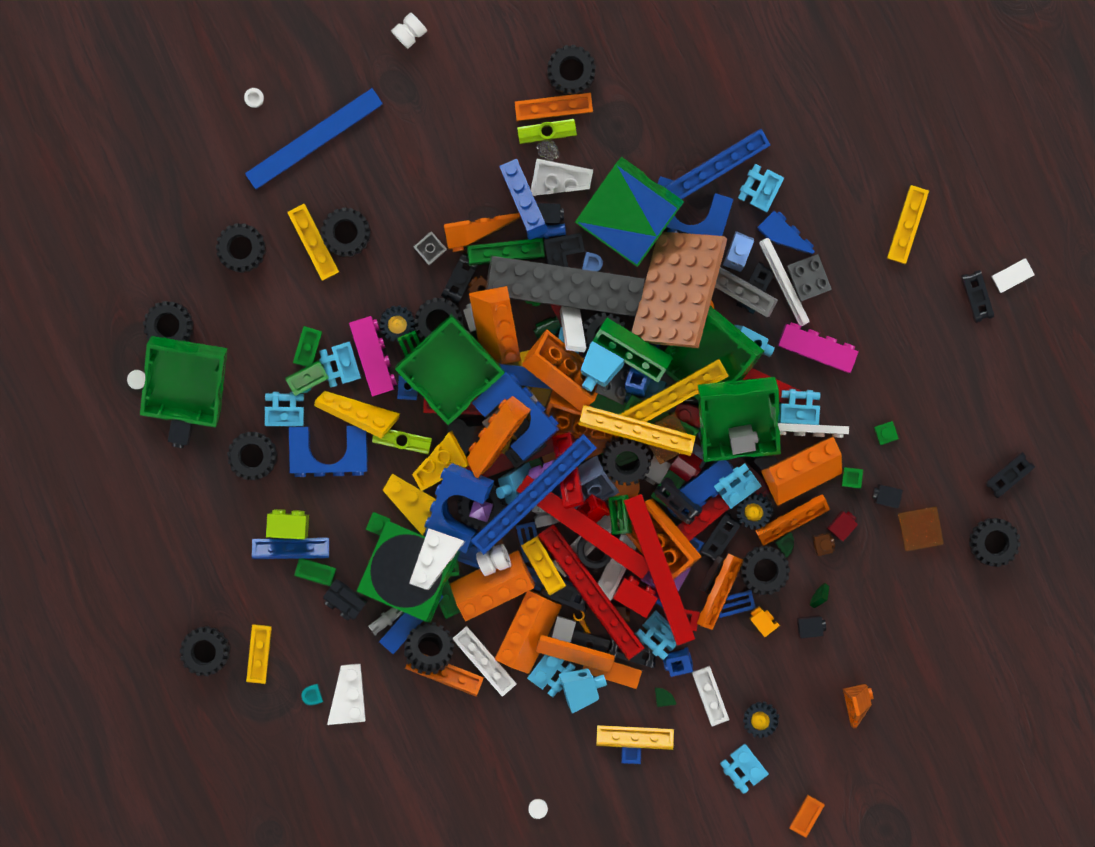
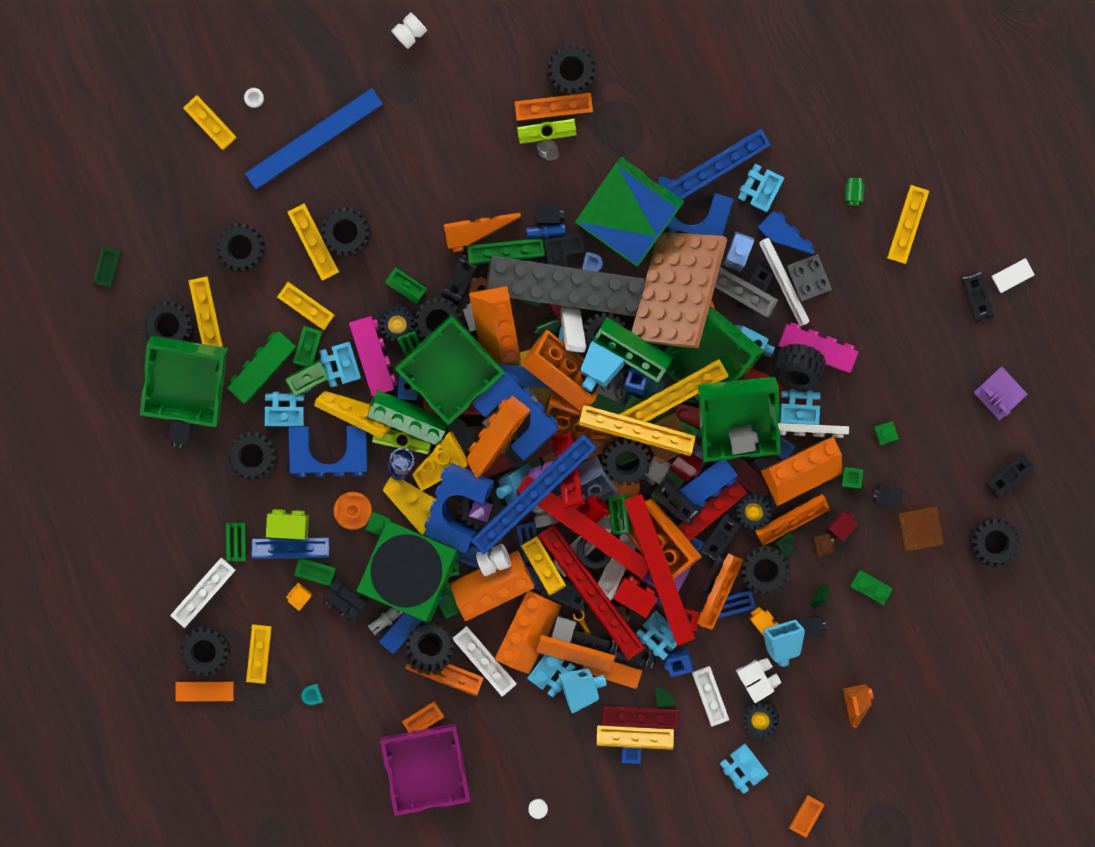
white tile [127,370,145,389] -> none
white wing [327,664,366,725] -> none
white wing [409,528,466,590] -> none
light grey piece [413,231,447,265] -> none
arch [499,159,548,240] -> none
white wing [531,159,593,196] -> none
medium azure plate [714,463,762,509] -> none
none -> dark green tile [92,246,122,288]
none -> white plate [170,557,236,628]
none -> orange tile [176,681,234,701]
none -> yellow tile [183,95,237,150]
none -> yellow plate [188,277,223,347]
none -> green tile [226,523,246,561]
none -> green brick [227,331,297,404]
none -> yellow tile [277,282,335,330]
none -> light orange brick [286,582,313,611]
none -> orange tile [334,492,372,530]
none -> green brick [367,390,447,445]
none -> magenta tile [380,723,471,816]
none -> green plate [385,267,428,304]
none -> clear blue wheel [387,448,414,480]
none -> orange tile [402,701,444,732]
none -> dark red tile [602,706,679,729]
none -> white hips [736,658,782,703]
none -> medium azure torso [763,620,805,667]
none -> black tyre [774,344,826,390]
none -> blue tile [775,436,796,460]
none -> green brick [845,178,865,206]
none -> green plate [850,569,893,605]
none -> medium lavender hinge [974,366,1028,420]

